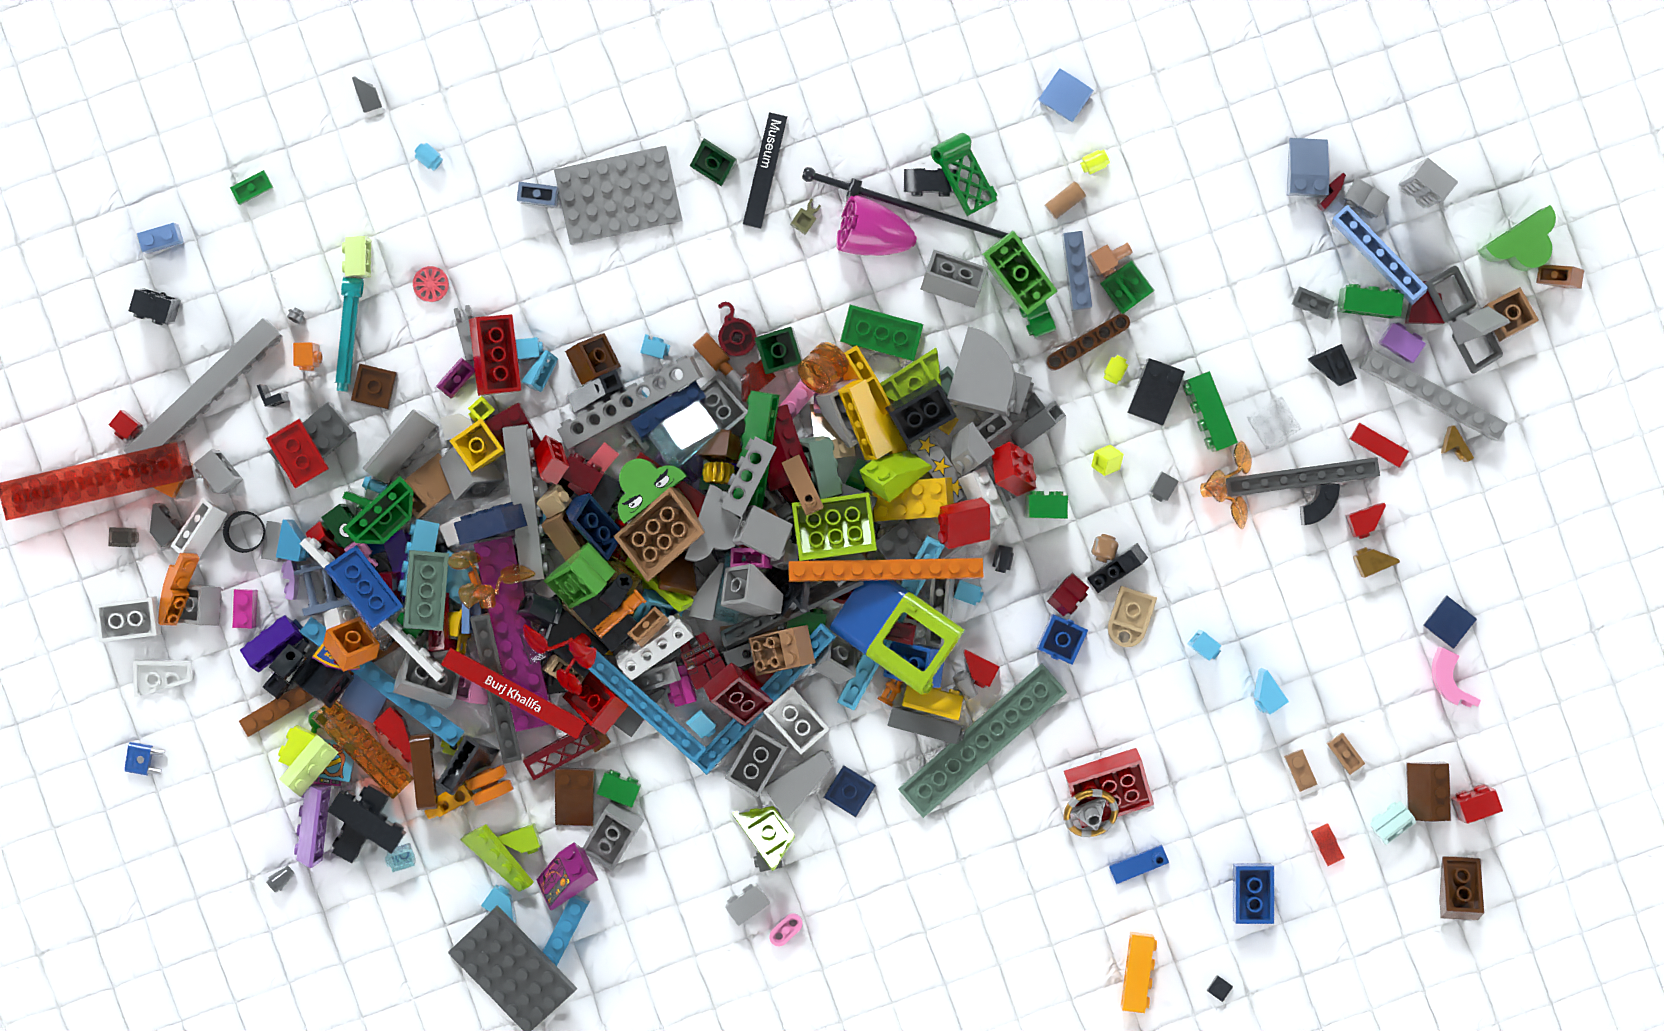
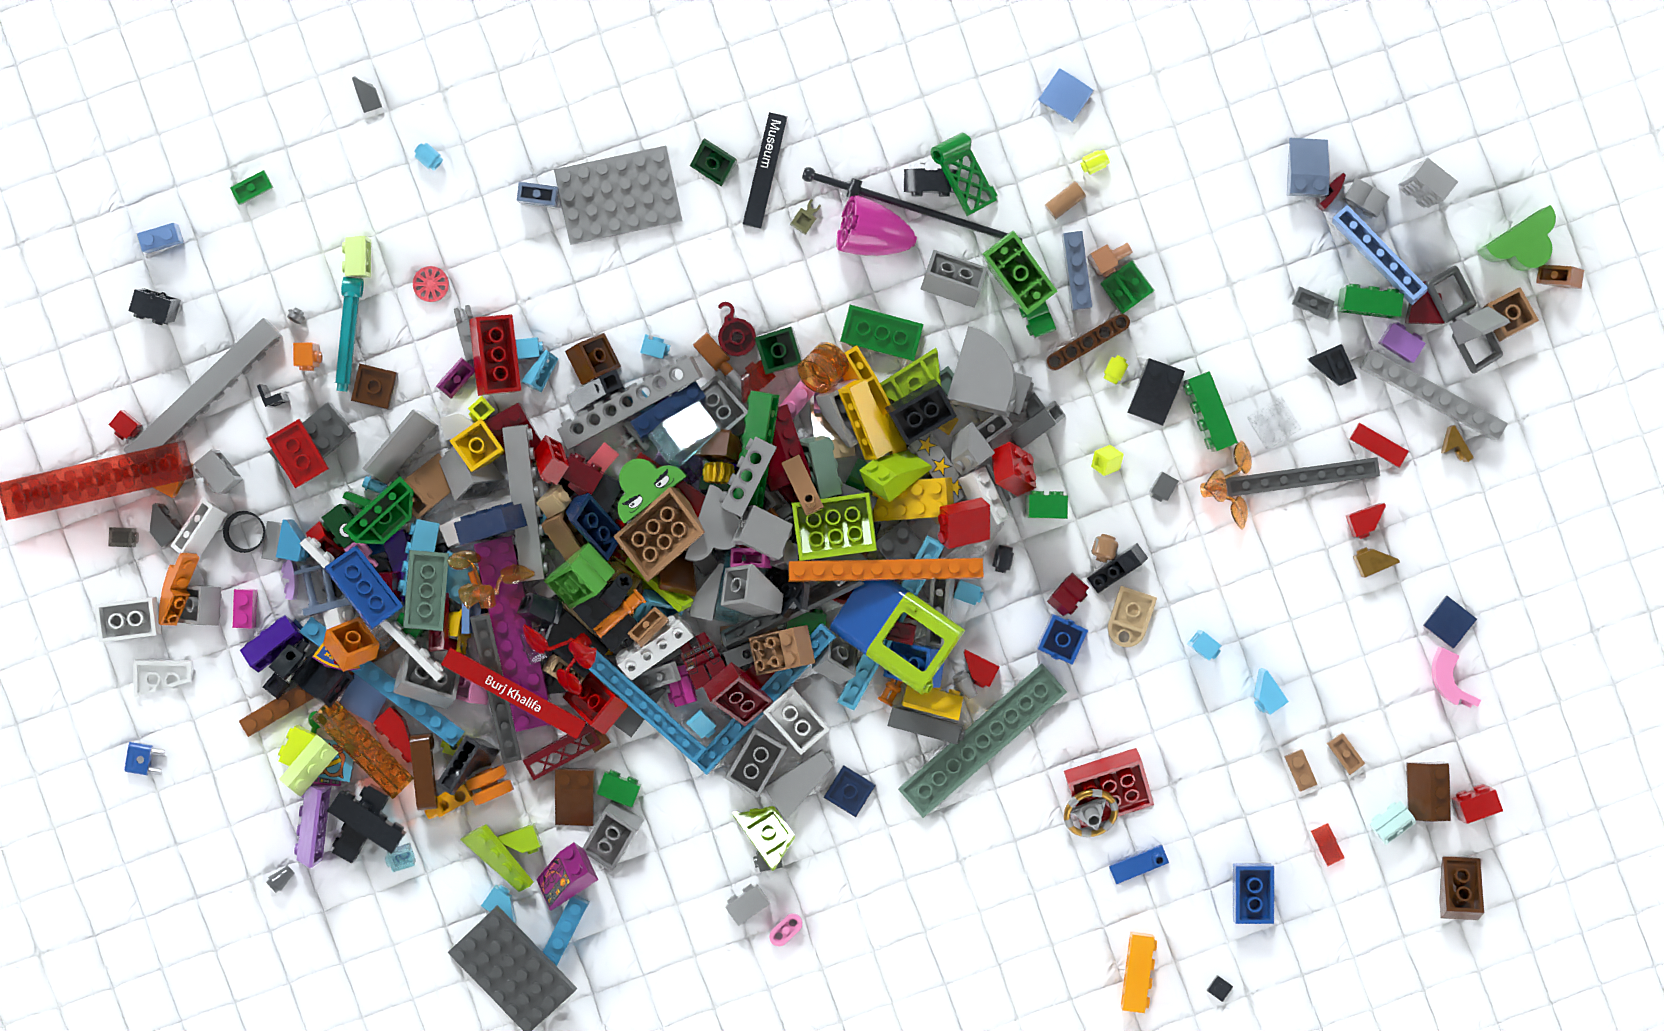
black brick [1299,484,1340,526] -> none

